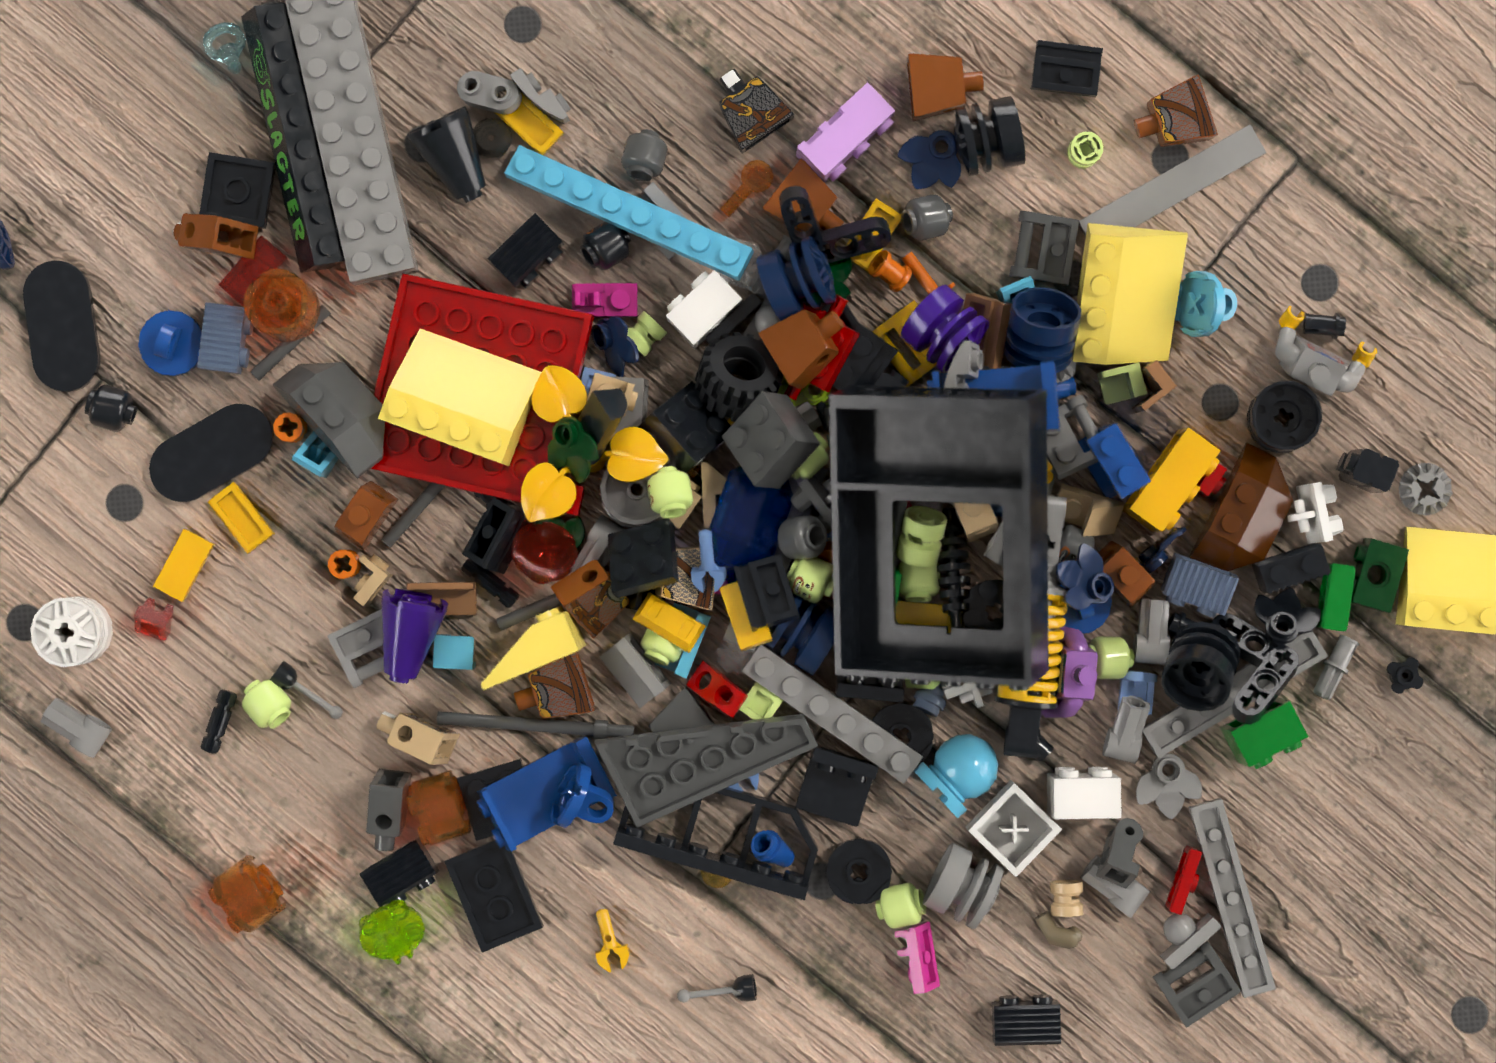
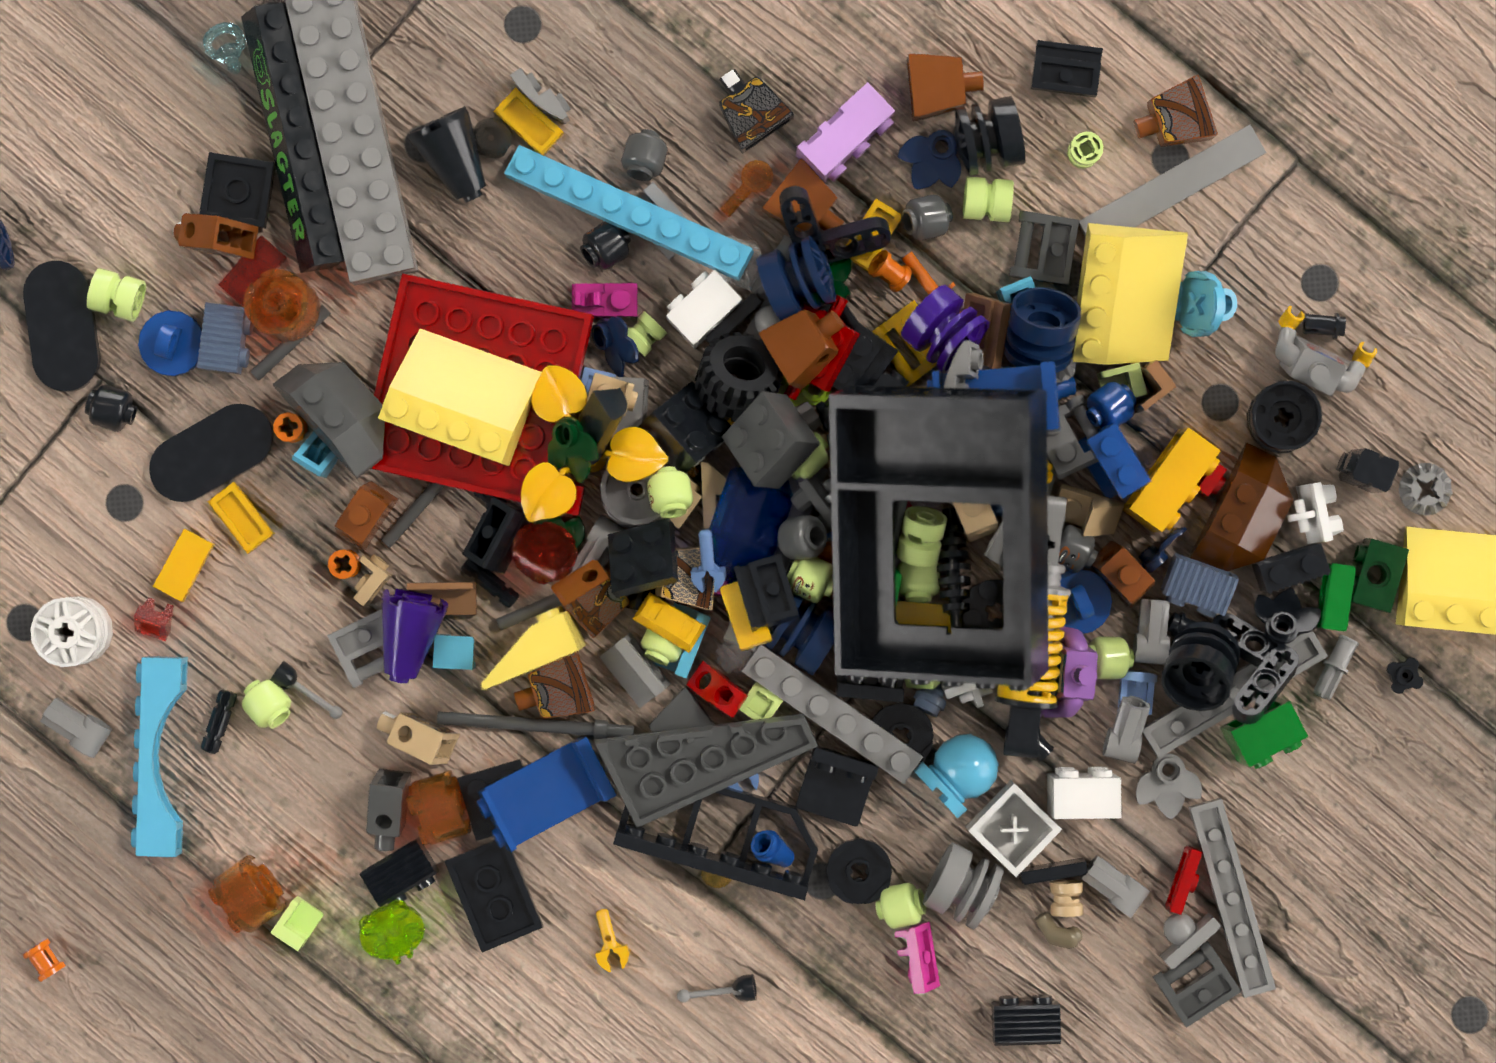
light grey plate [457,71,522,115] -> none
black brick [488,213,564,289] -> none
blue tile [550,763,614,828] -> none
dark blue plate [1055,543,1114,610] -> none
dark grey leg [1096,818,1143,888] -> none
none -> orange bush [23,938,66,982]
none -> yellowish green wheel [87,268,146,322]
none -> medium azure arch [131,656,188,857]
none -> yellowish green panel [271,896,324,951]
none -> yellowish green wheel [963,176,1014,222]
none -> black tile [1019,858,1088,885]
none -> blue head [1086,382,1136,428]

